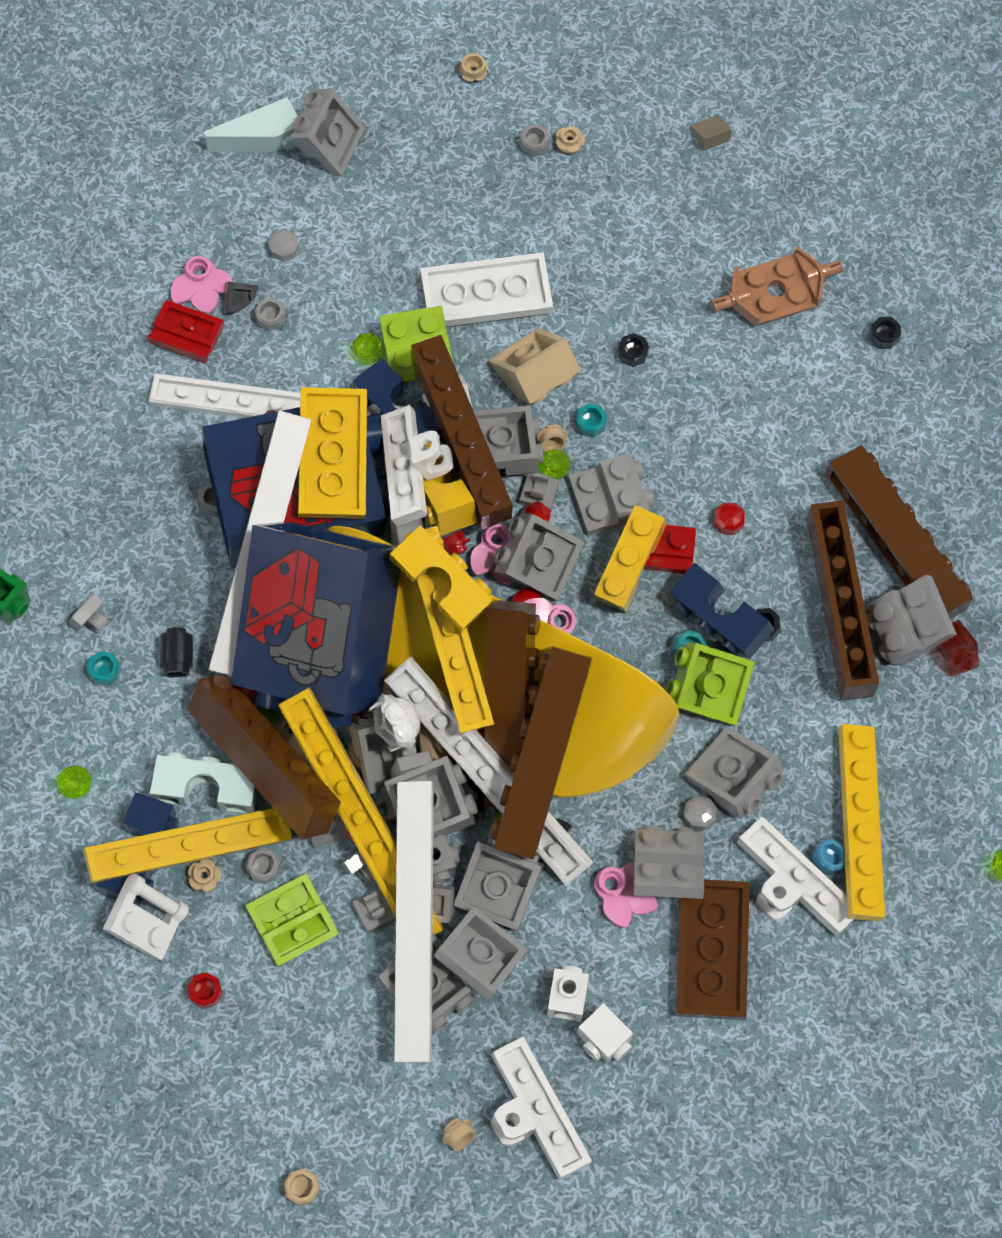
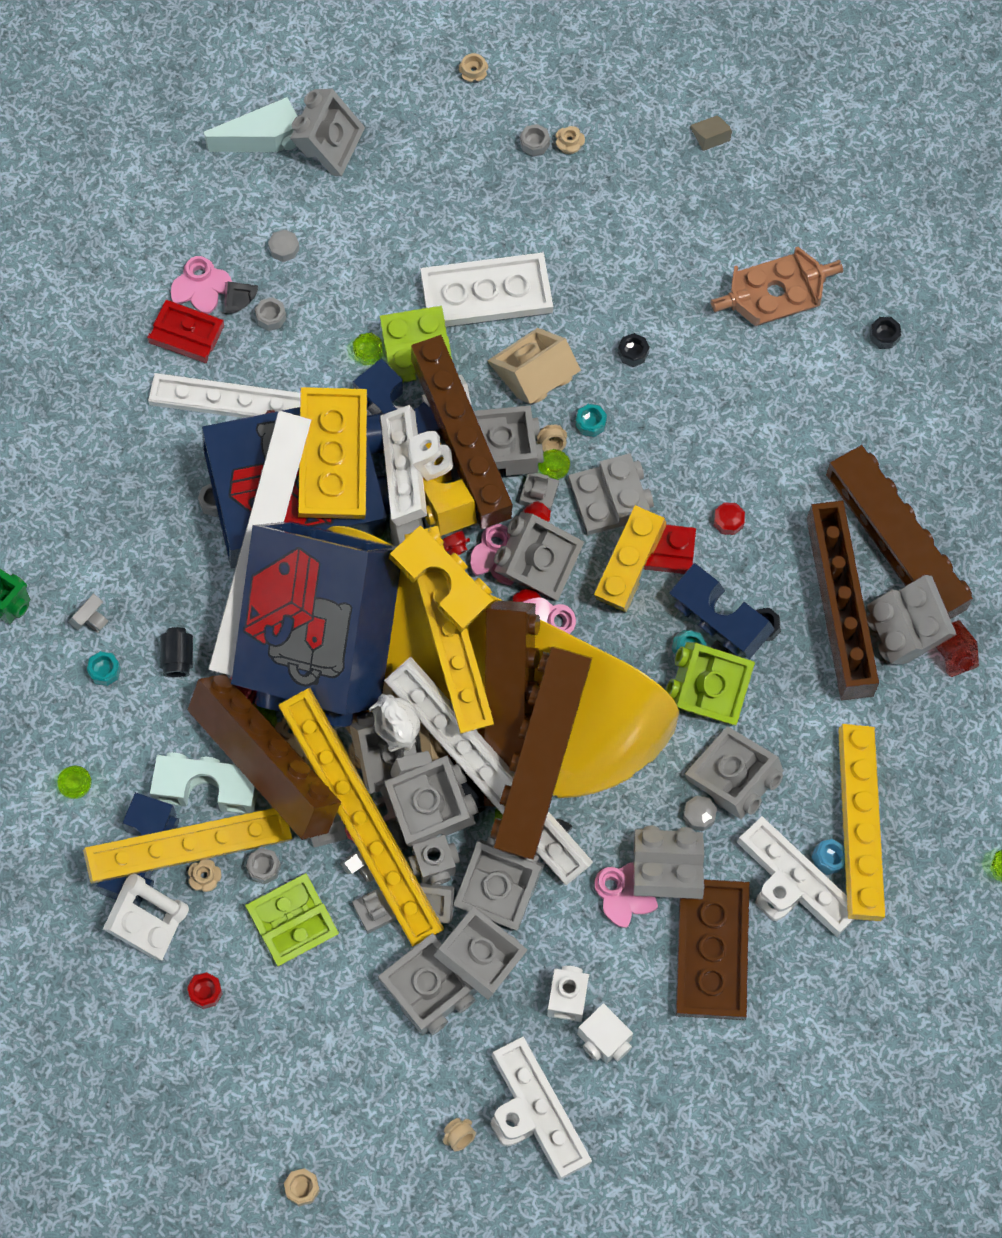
white tile [394,781,434,1063] -> none

